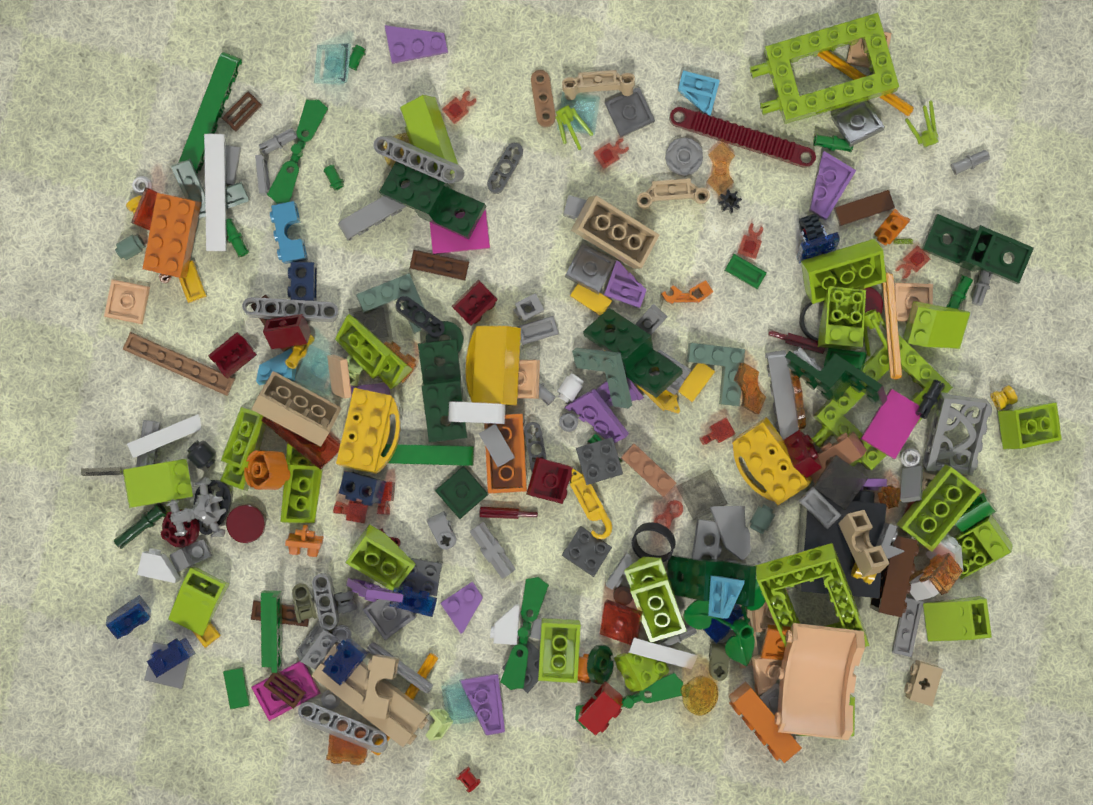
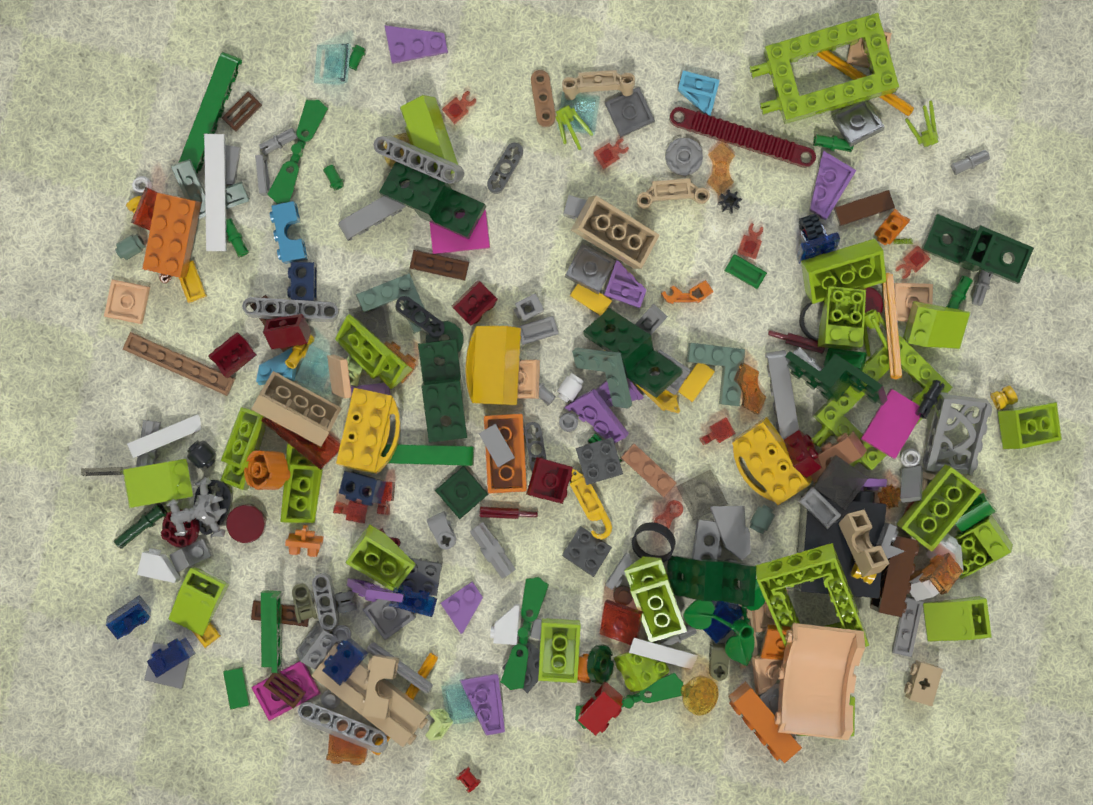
white beam [448,402,506,424] -> none
medium azure wing [708,576,745,618] -> none
clear orange tile [791,376,806,429] -> none

